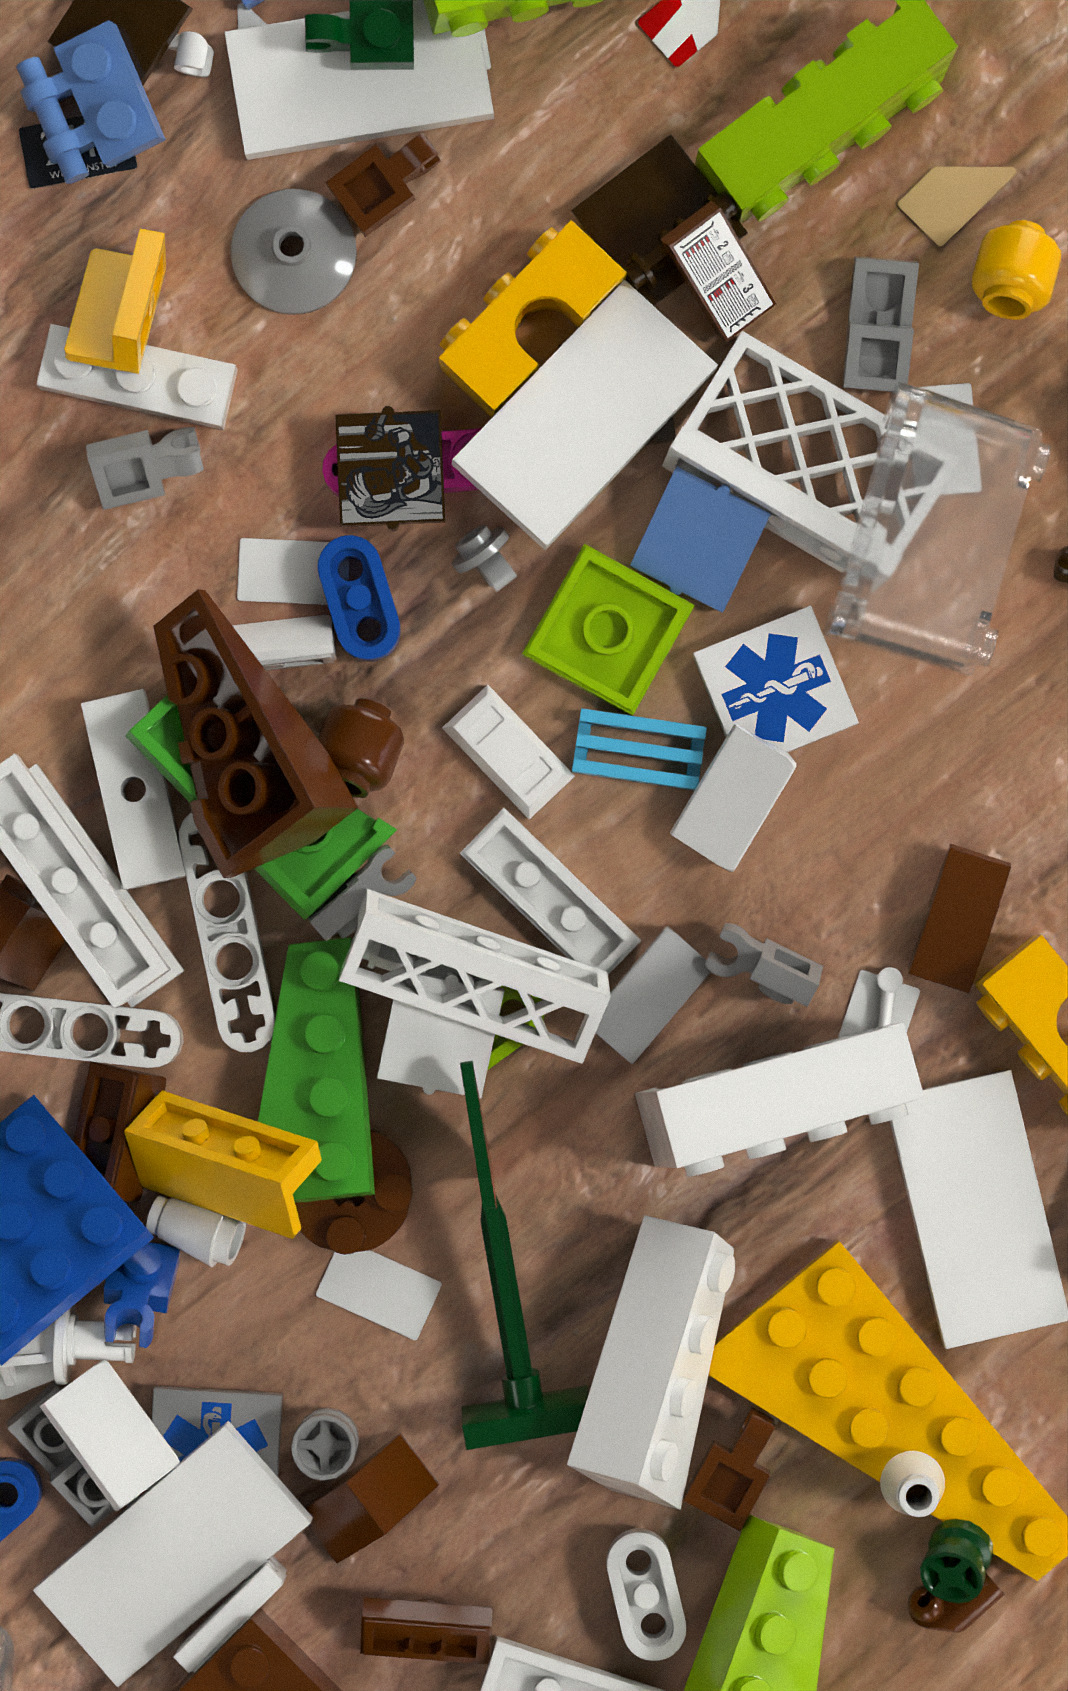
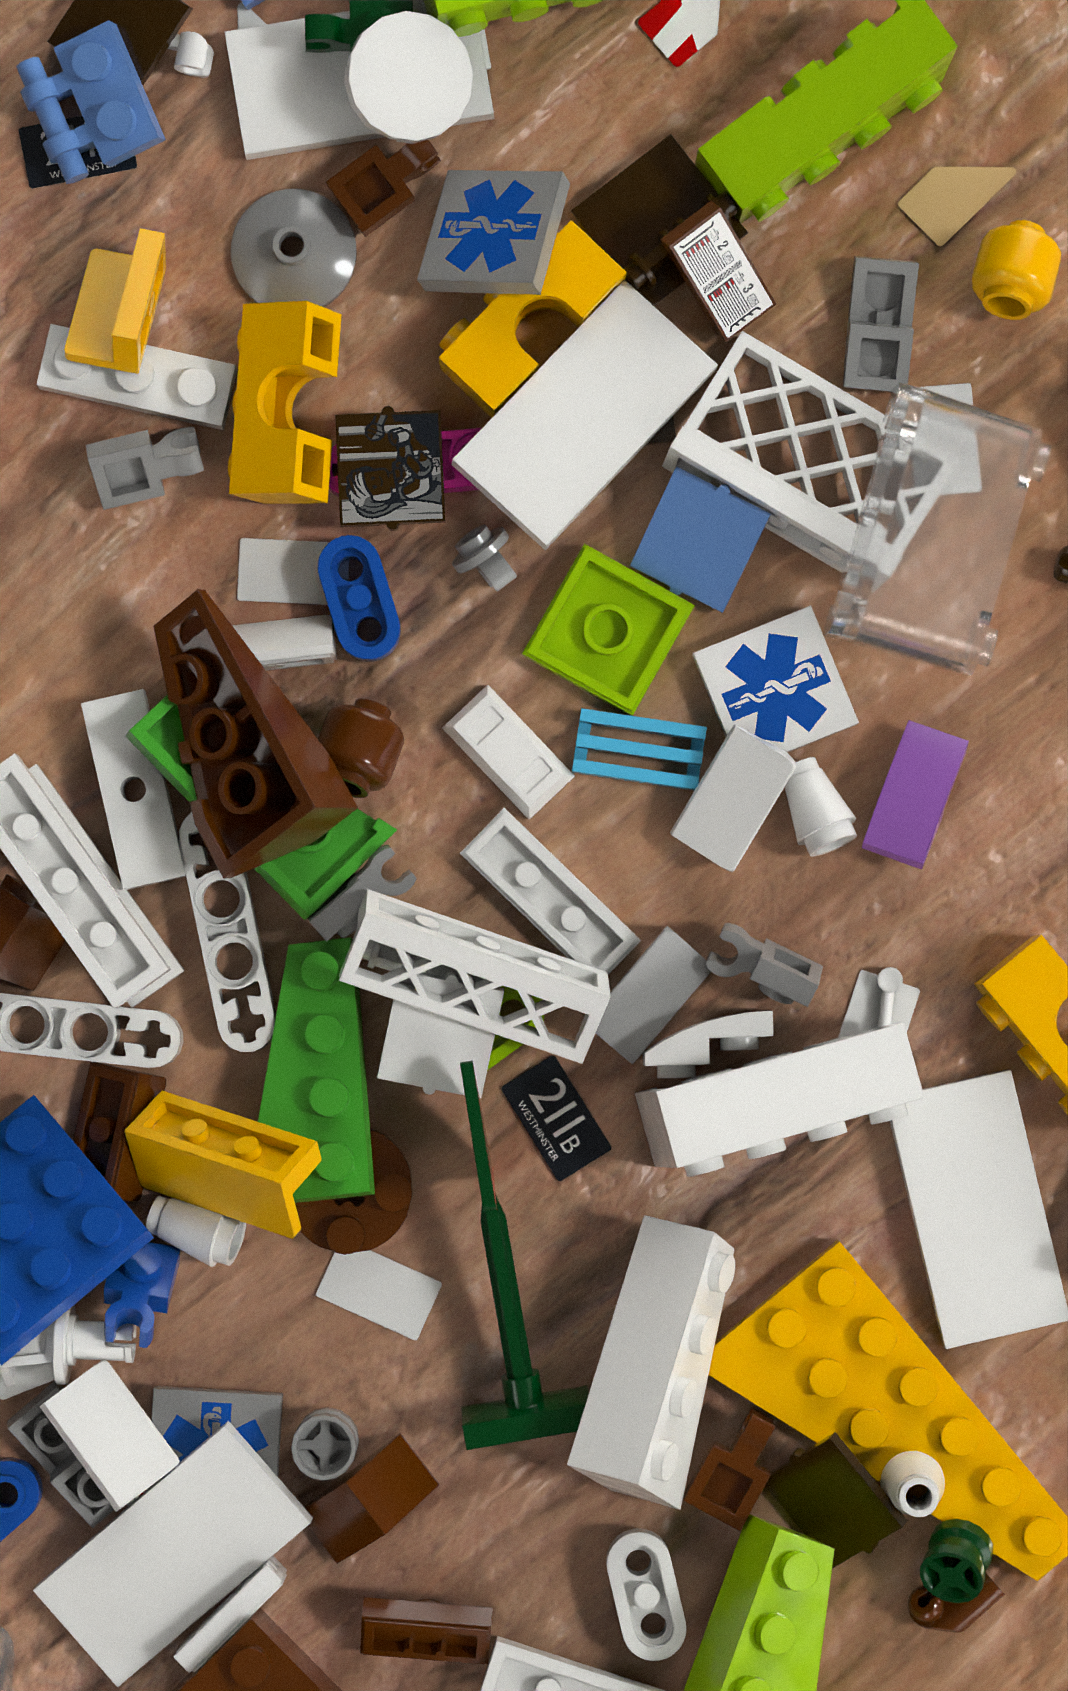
reddish brown slope [908,844,1011,993] -> none
none -> yellow arch [228,301,342,504]
none -> white tile [344,11,473,144]
none -> light grey tile [417,170,570,295]
none -> black sticker [501,1055,612,1181]
none -> white slope [643,1010,773,1078]
none -> dark brown piece [765,1432,908,1568]
none -> white cone [784,757,857,857]
none -> medium lavender slope [862,720,969,870]

